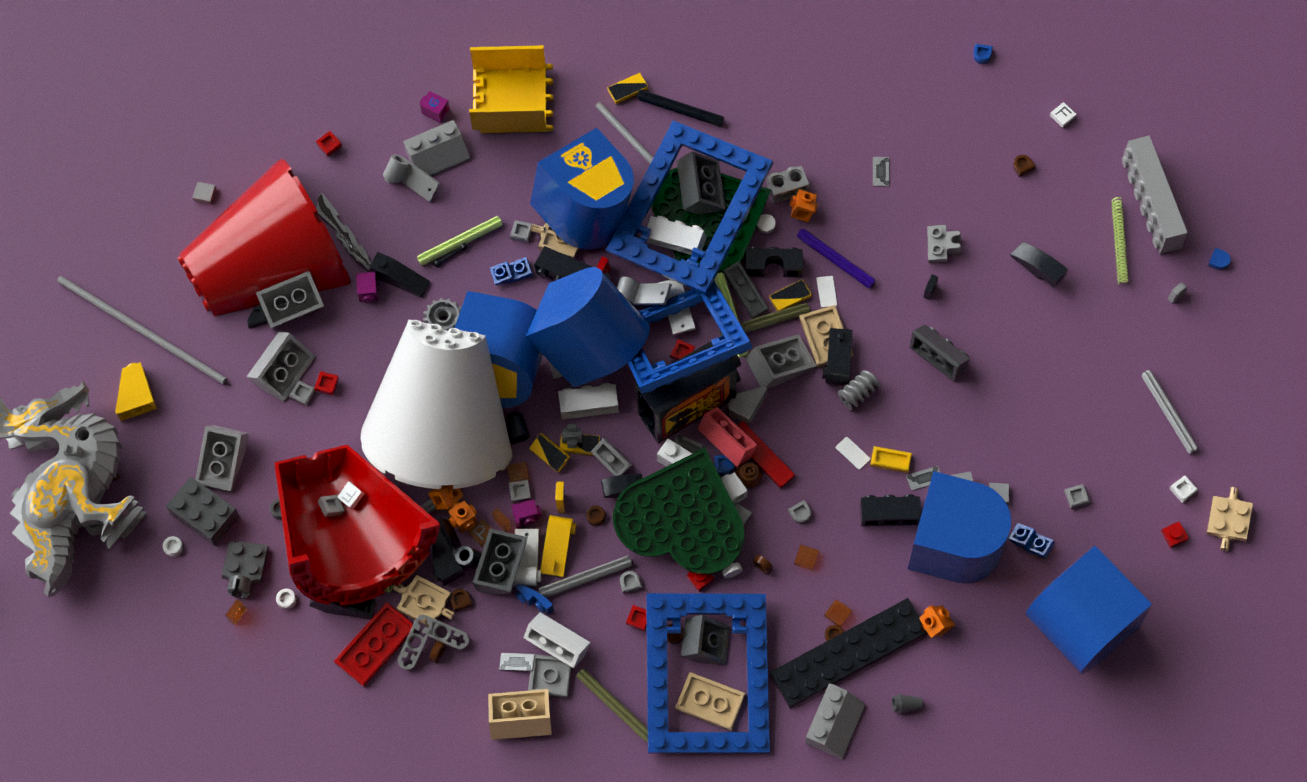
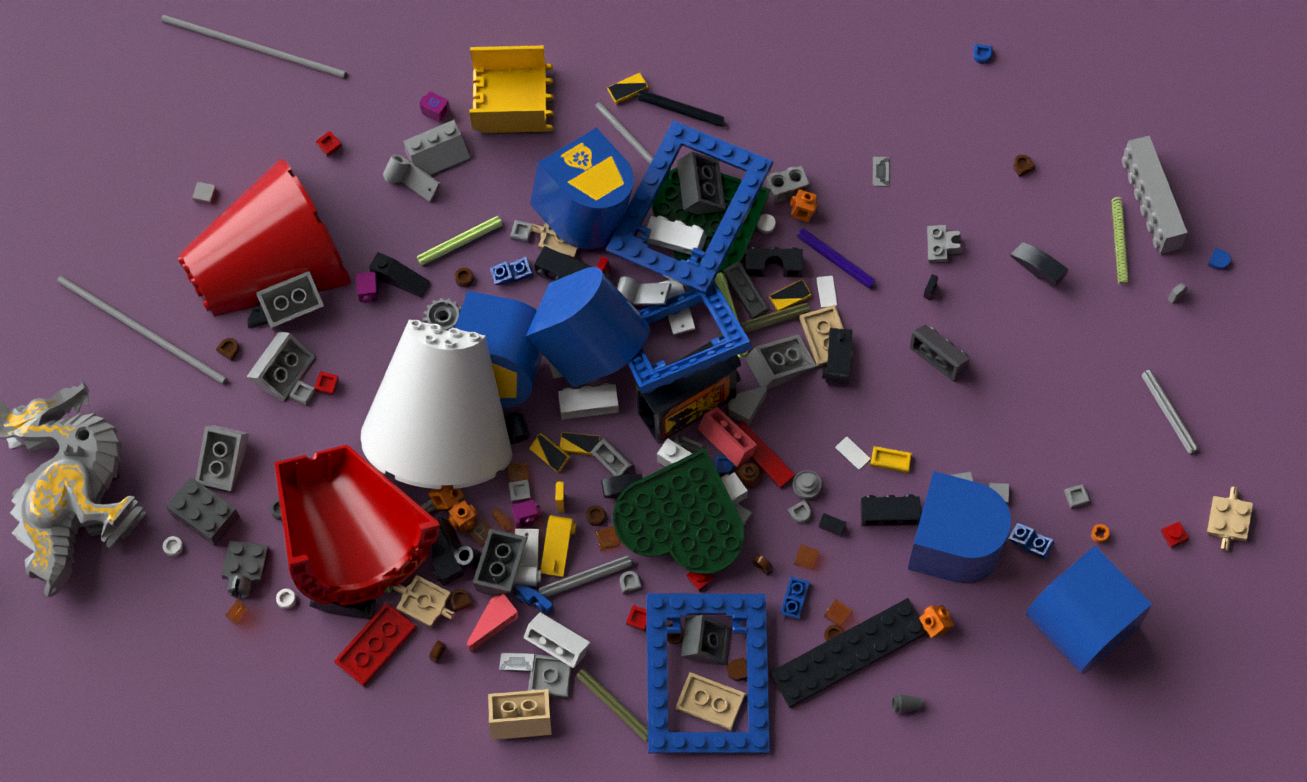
yellow slope [115,362,157,421] -> none
light grey sword [316,193,371,272] -> none
light grey tile [318,495,344,517] -> none
white tile [337,481,365,509] -> none
light grey beam [398,615,469,670] -> none
black hinge [434,243,468,267] -> none
dark grey gear [562,424,582,448] -> none
red plate [670,339,695,361] -> none
white tile [722,562,743,578] -> none
light grey slope [805,683,865,759] -> none
light grey piece [838,371,881,411] -> none
sticker [906,466,940,490] -> none
white tile [1050,102,1076,128] -> none
white tile [1169,476,1198,503] -> none
none -> light grey piece [161,15,346,78]
none -> reddish brown tile [216,338,239,361]
none -> reddish brown tile [454,268,474,287]
none -> coral slope [467,594,519,652]
none -> clear orange tile [595,526,619,551]
none -> reddish brown tile [727,657,747,681]
none -> blue slope [780,576,810,619]
none -> light grey plate [793,470,821,500]
none -> black piece [819,513,846,537]
none -> orange bush [1091,524,1109,543]

